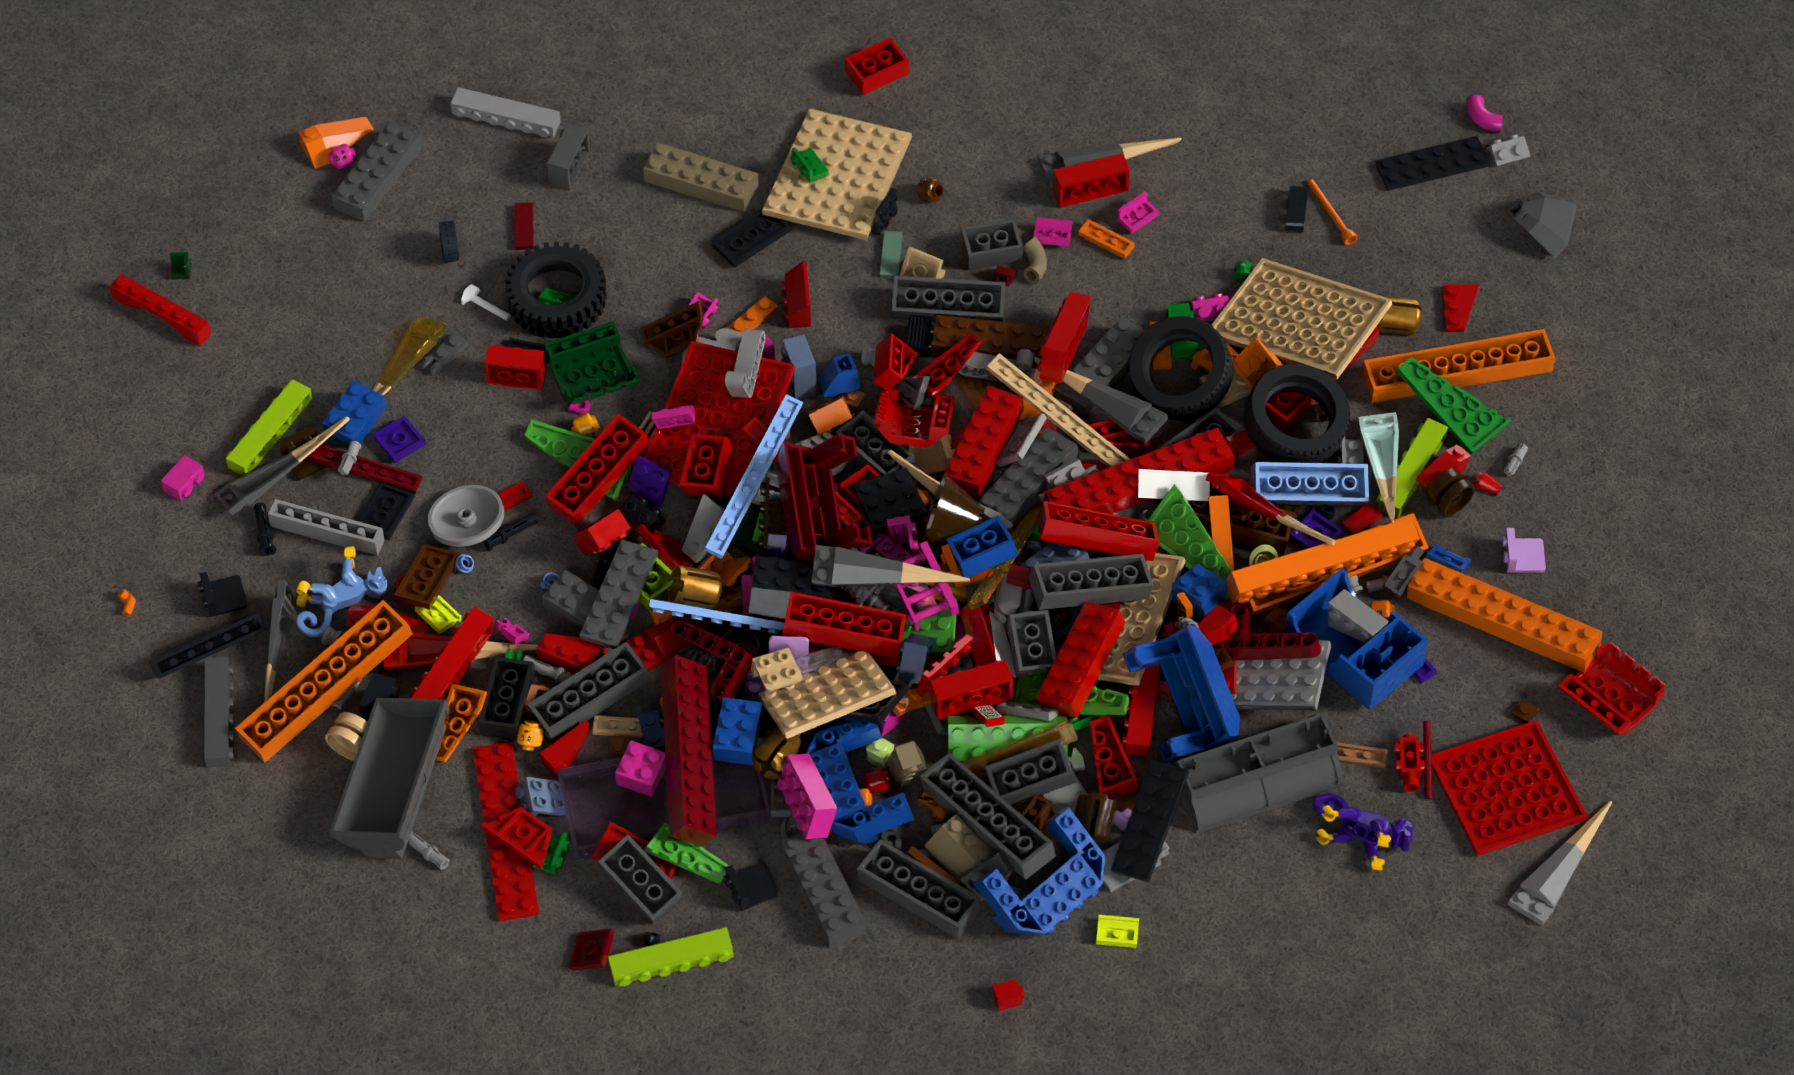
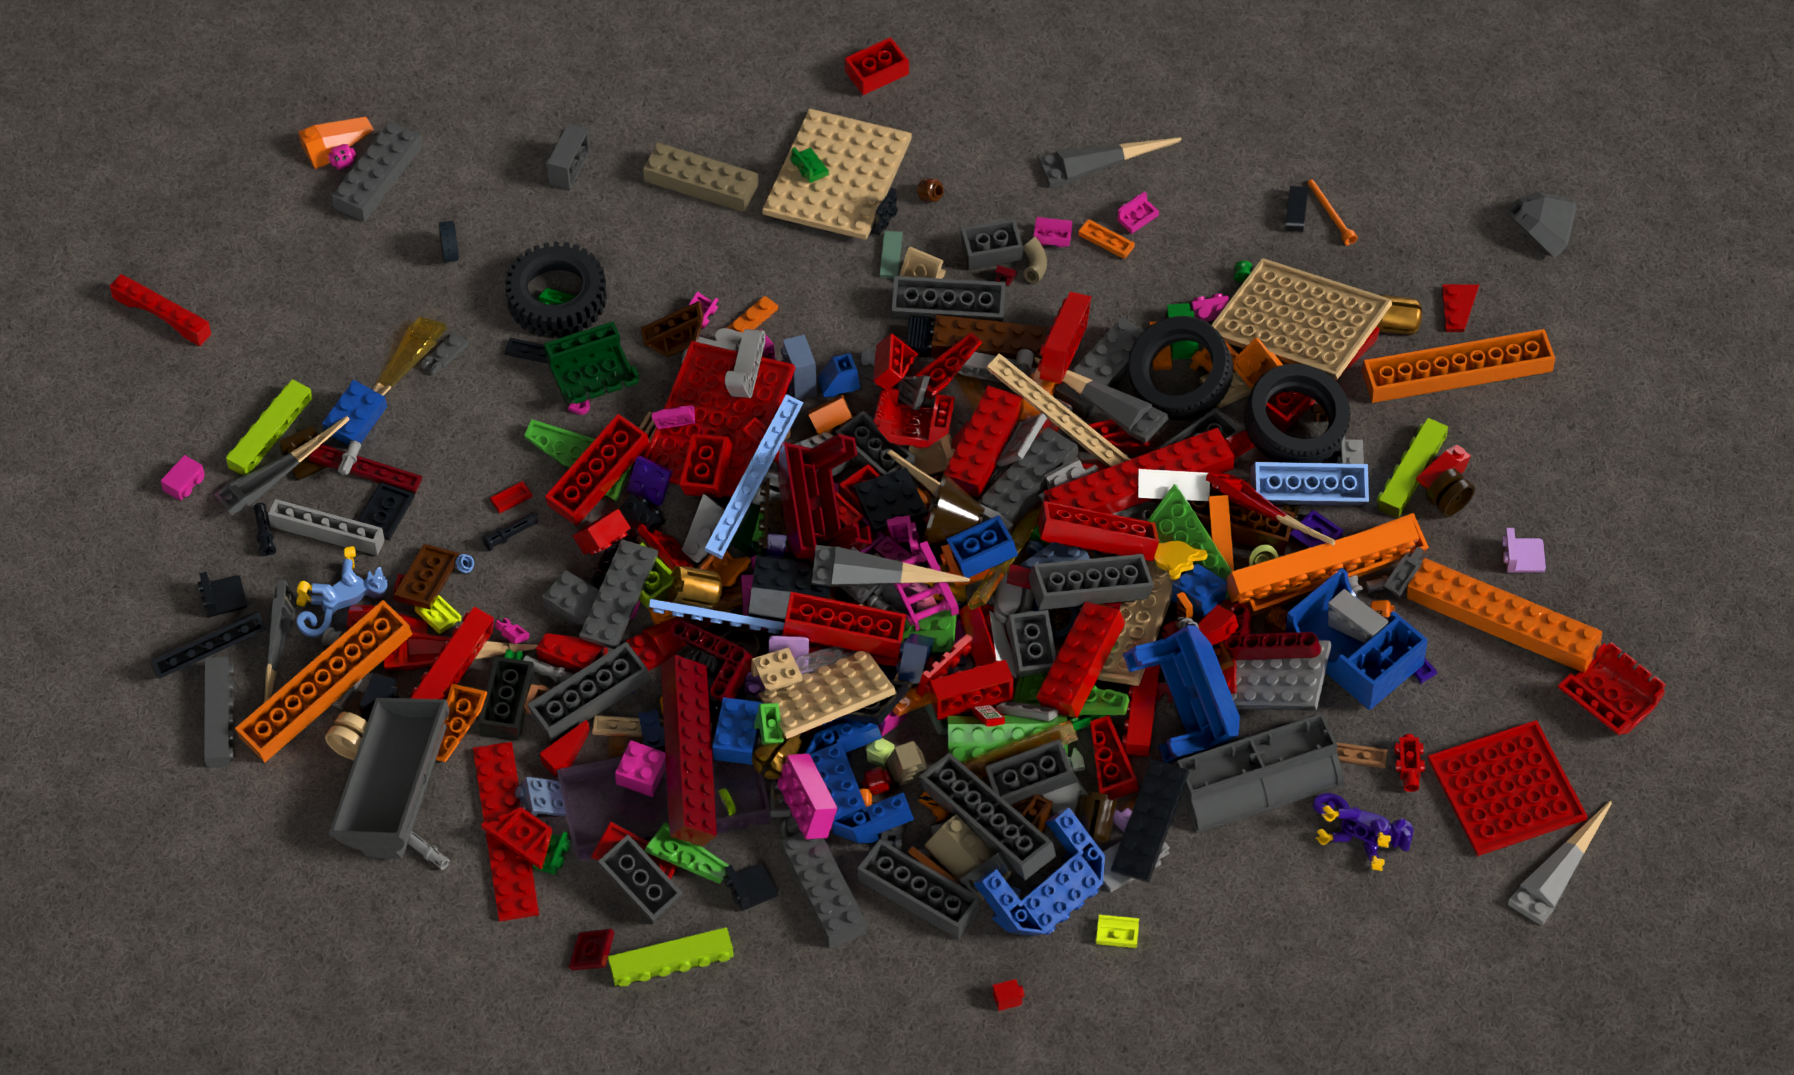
orange arm [118,589,136,616] -> none
dark green panel [170,252,191,280] -> none
dark purple plate [373,416,426,463] -> none
light grey dish [428,485,504,547] -> none
light grey brick [451,87,560,138] -> none
white piece [461,284,511,321] -> none
red brick [484,345,547,390] -> none
dark red tile [515,203,534,250] -> none
light orange head [517,721,544,751] -> none
medium blue plate [540,572,560,589] -> none
light orange head [571,413,600,437] -> none
black hinge [644,932,661,947] -> none
black plate [711,208,791,268] -> none
red slope [782,261,811,328] -> none
nougat plate [843,390,866,410] -> none
red brick [1053,153,1130,208] -> none
black hinge [1319,505,1335,521] -> none
red tile [1342,502,1383,535] -> none
light aqua plate [1359,412,1399,523] -> none
black plate [1375,136,1490,191] -> none
green wing [1396,357,1512,455] -> none
dark red bar [1423,721,1433,799] -> none
blue plate [1426,544,1472,573] -> none
dark pink cylinder [1466,95,1503,133] -> none
red cone [1473,471,1502,495] -> none
light grey bracket [1486,135,1530,167] -> none
light grey axle [1504,443,1528,476] -> none
reddish brown plate [1511,699,1539,724] -> none
none -> clear neon green tile [719,788,736,816]
none -> bright green slope [754,703,783,745]
none -> yellow tile [1154,541,1207,580]

